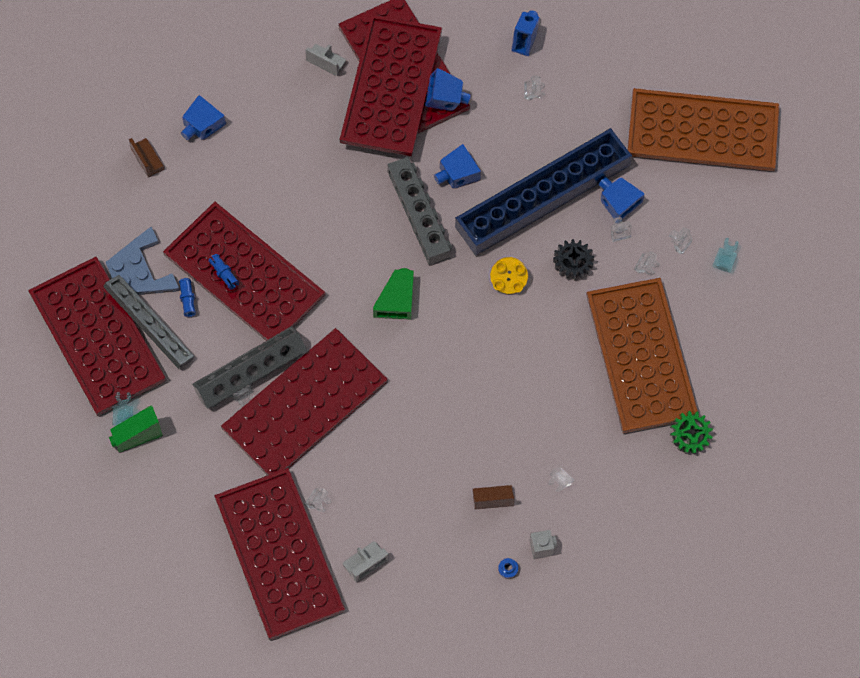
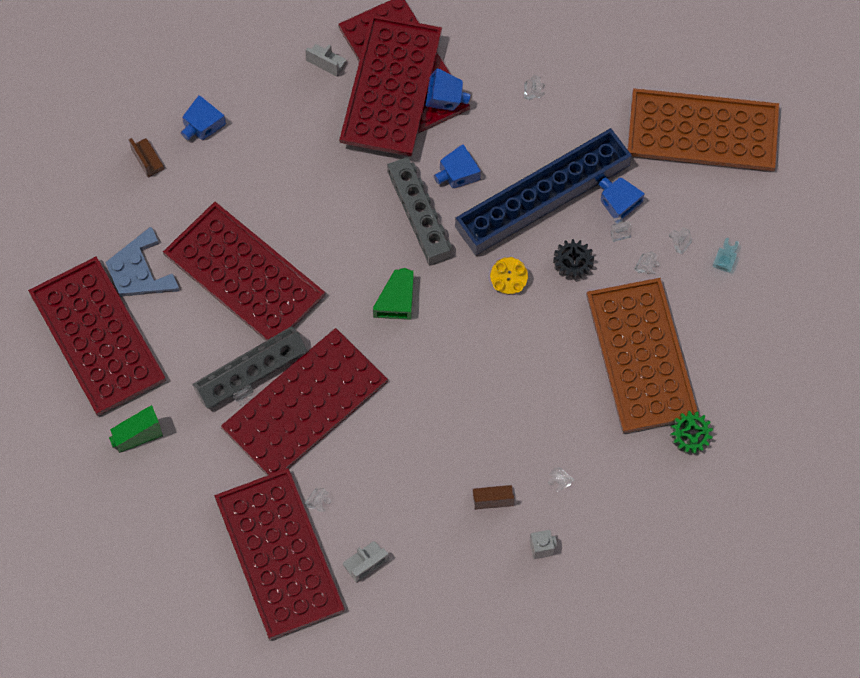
dark grey plate [103,275,194,369] -> none
clear light blue plate [112,392,133,425] -> none
blue pin [179,278,196,317] -> none
blue pin [209,254,239,290] -> none
blue plate [498,558,518,578] -> none
blue torso [511,10,540,56] -> none

